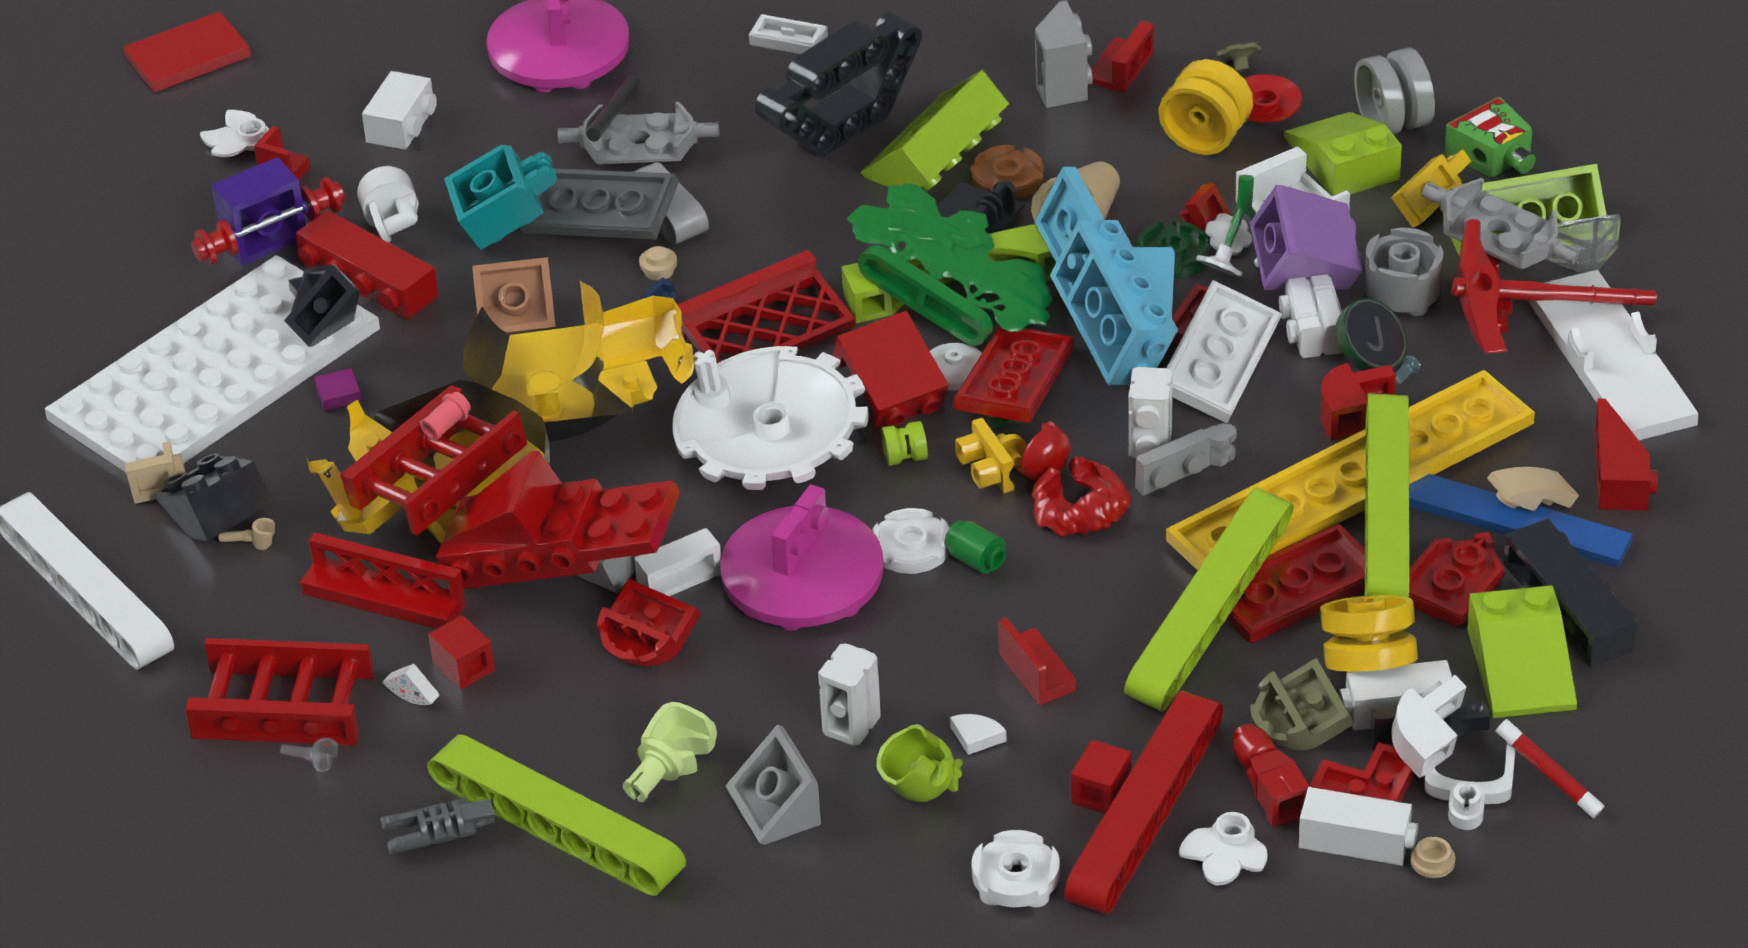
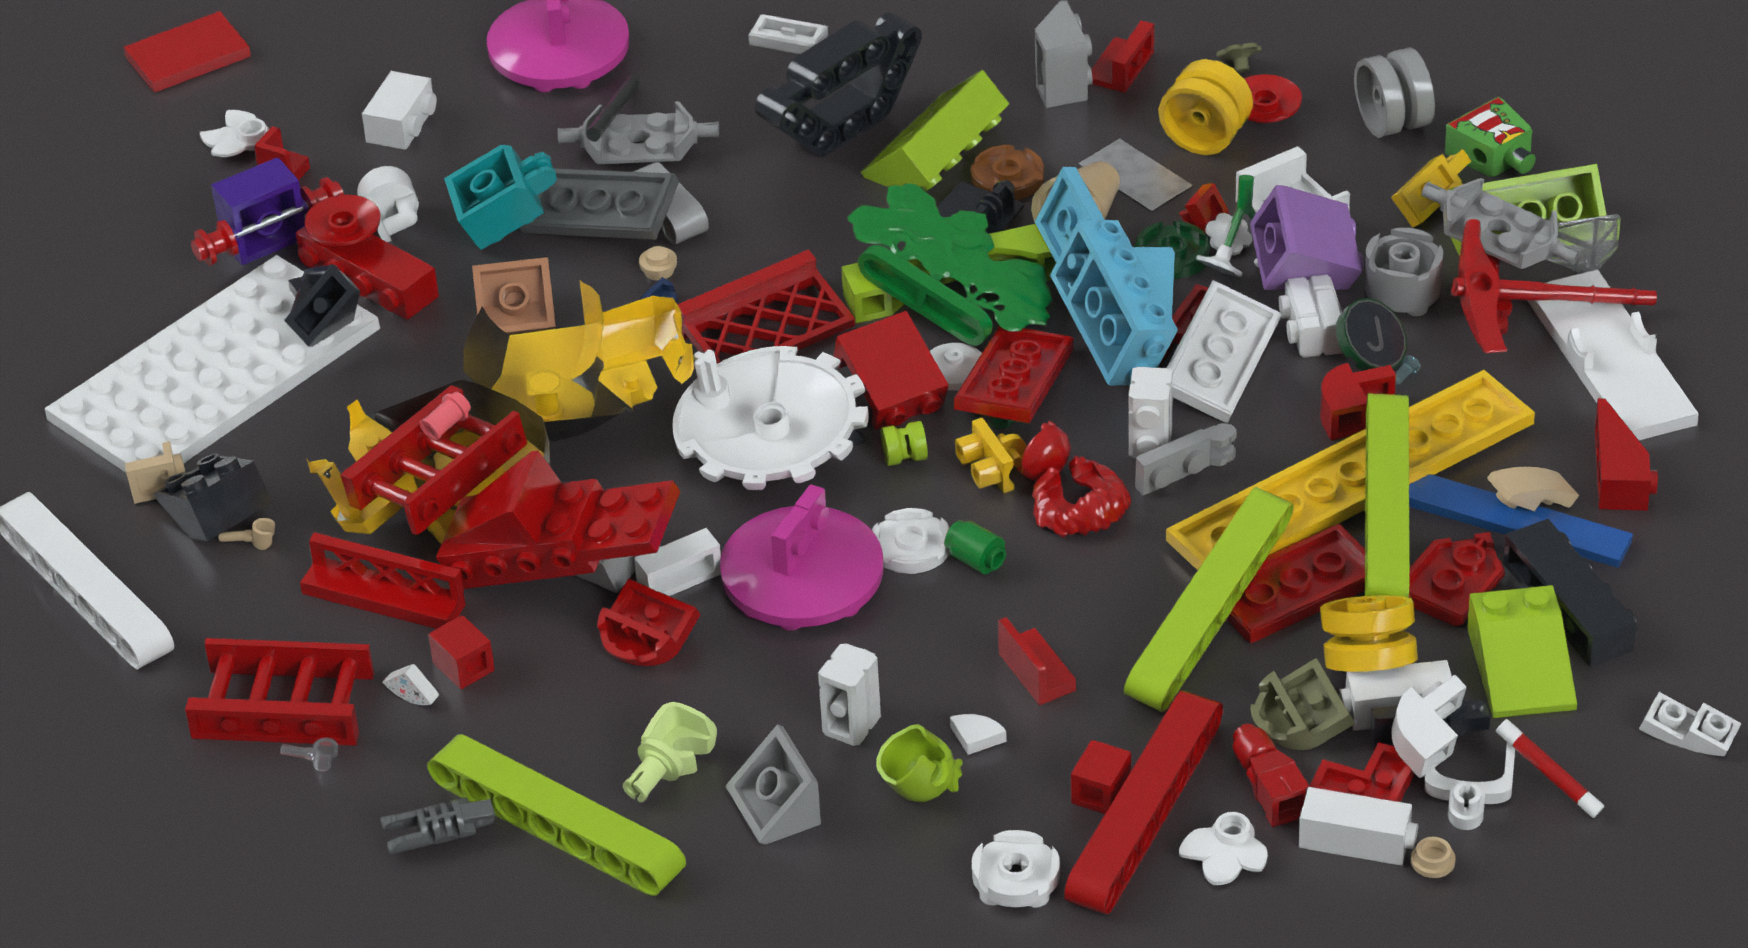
magenta tile [314,368,362,411] -> none
lime slope [1284,112,1402,196] -> none
none -> red dish [305,195,381,246]
none -> flat silver sticker [1078,138,1193,211]
none -> white slope [1639,692,1741,756]

